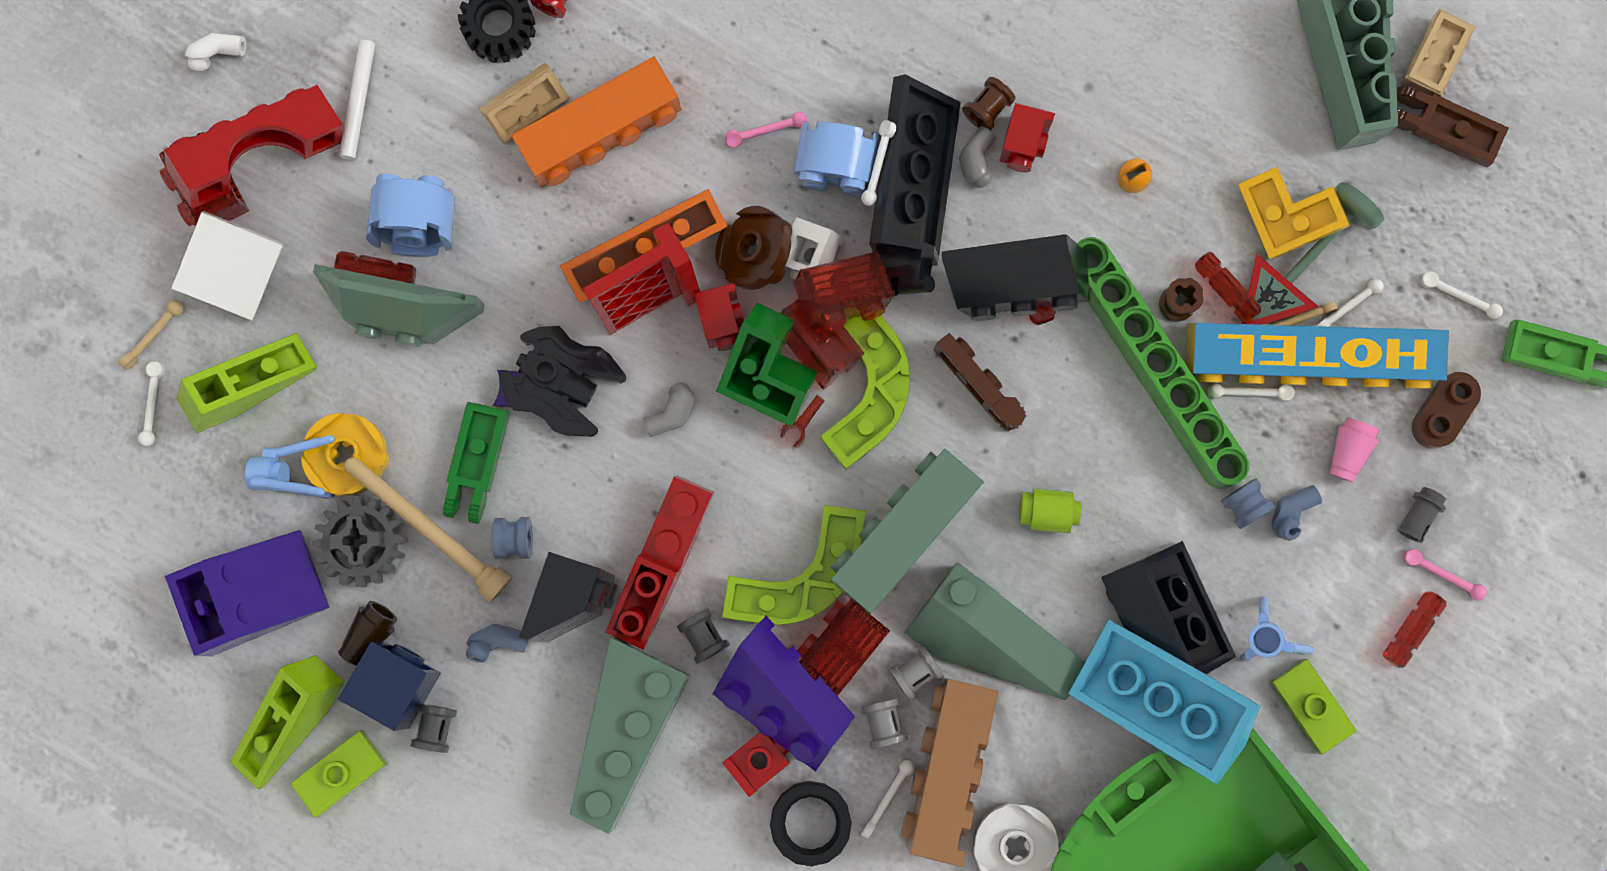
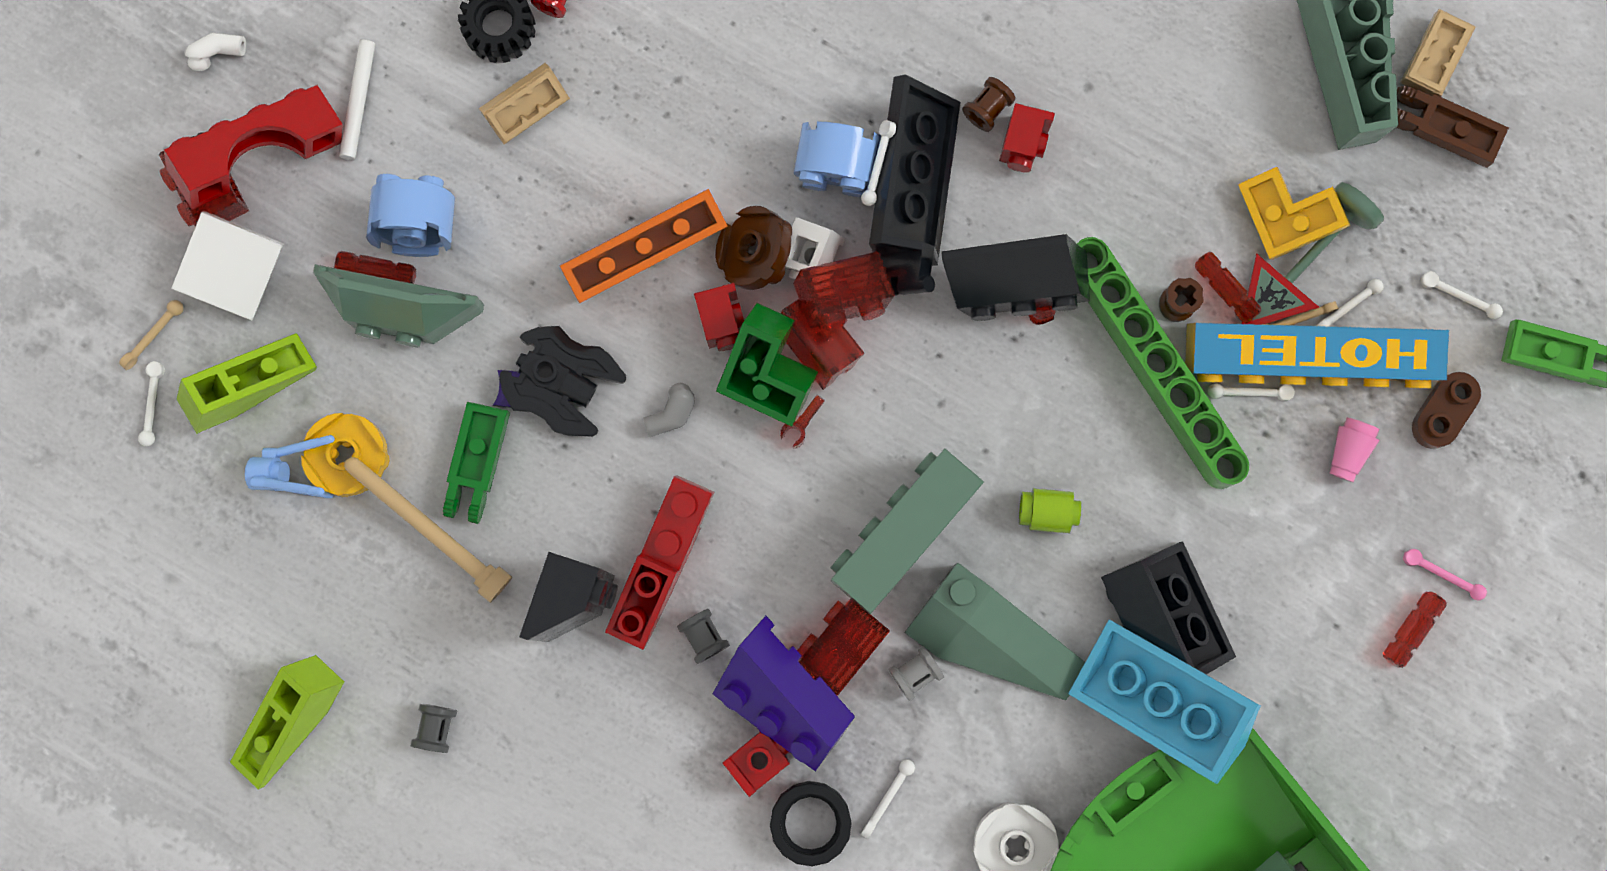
dark purple slope [165,530,330,657] -> none
lime plate [290,730,388,818] -> none
dark grey gear [312,496,408,588] -> none
dark brown cone [338,601,397,666] -> none
dark blue head [338,642,441,731] -> none
sand blue arm [466,624,528,663] -> none
sand blue wheel [492,517,533,559] -> none
orange brick [511,56,682,188] -> none
sand green wedge [570,637,691,834] -> none
red fence [582,222,700,335] -> none
lime plate [722,505,866,625] -> none
bright pink hinge [725,112,807,148] -> none
lime plate [820,296,910,470] -> none
light grey bush [861,698,908,749] -> none
medium nougat wedge [900,678,998,868] -> none
reddish brown hinge [933,333,1027,432] -> none
light grey arm [959,126,996,188] -> none
light orange hinge [1117,158,1152,193] -> none
sand blue wheel [1221,478,1275,529] -> none
light blue plant [1240,596,1314,662] -> none
lime plate [1269,659,1357,755] -> none
sand blue arm [1272,485,1322,541] -> none
dark grey pin [1397,487,1446,543] -> none

